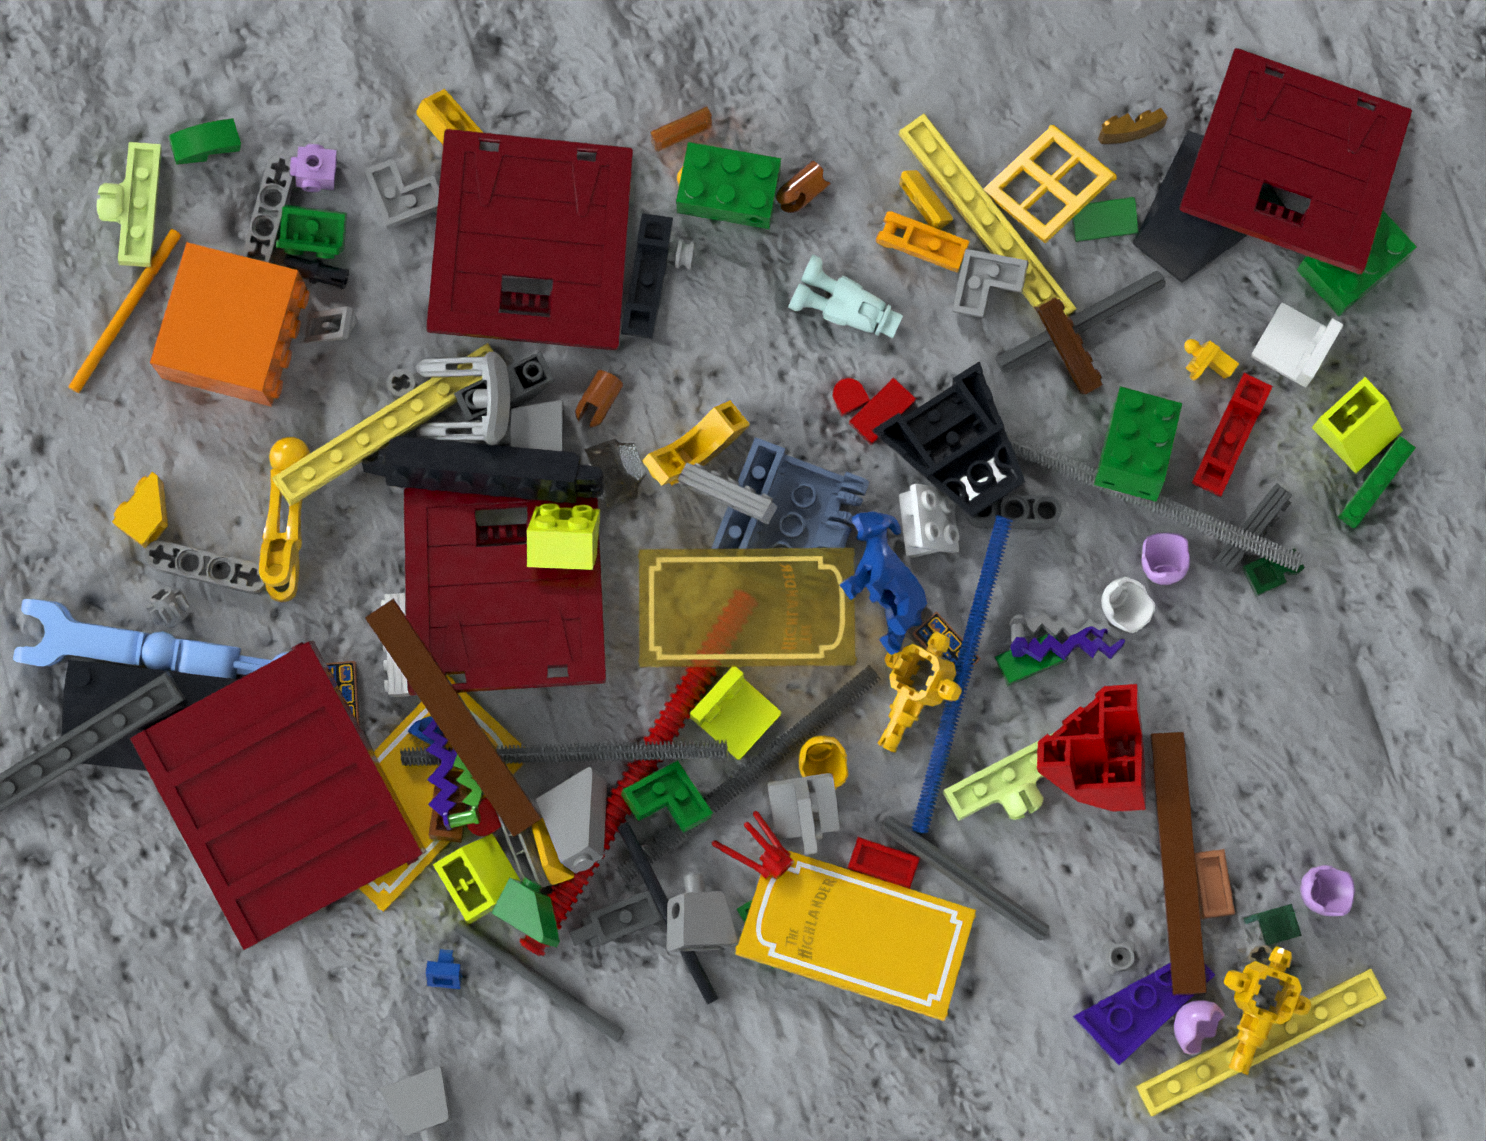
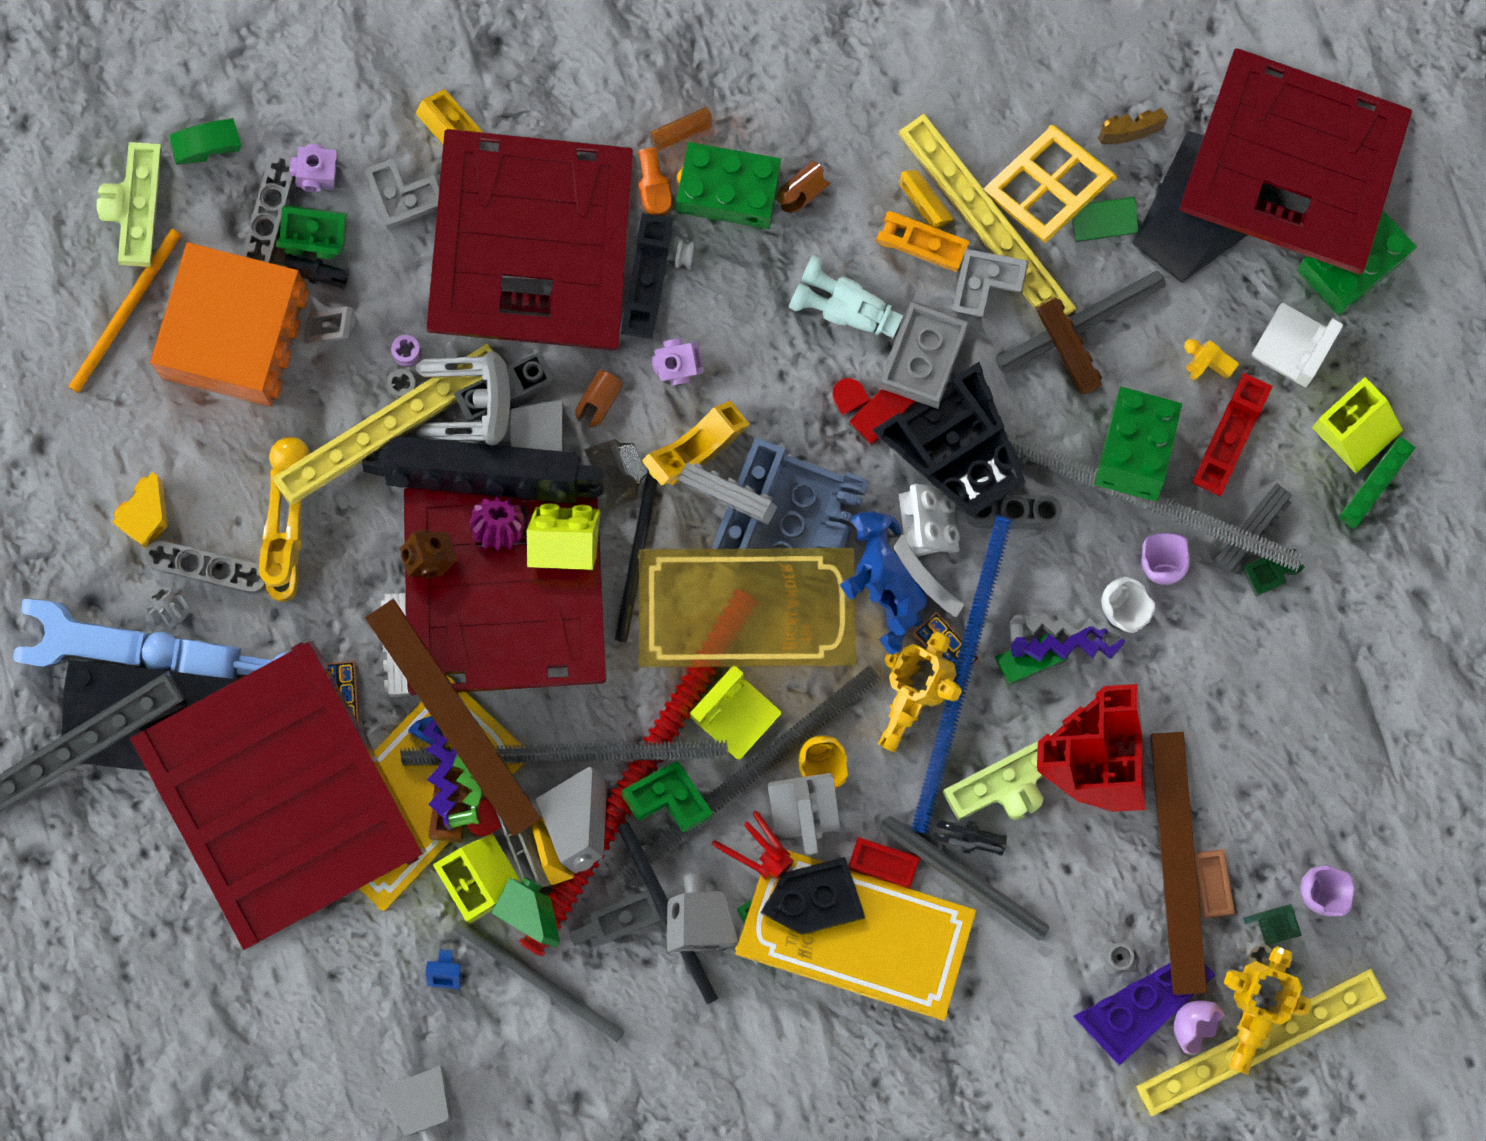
none -> lavender bush [391,335,421,367]
none -> reddish brown brick [400,529,457,579]
none -> magenta gear [469,496,525,552]
none -> black piece [614,469,658,642]
none -> orange arm [638,147,673,216]
none -> lavender brick [652,338,705,386]
none -> black tile [761,857,865,935]
none -> light grey tile [878,302,970,409]
none -> white sticker [894,535,964,617]
none -> black arm [934,820,1007,856]

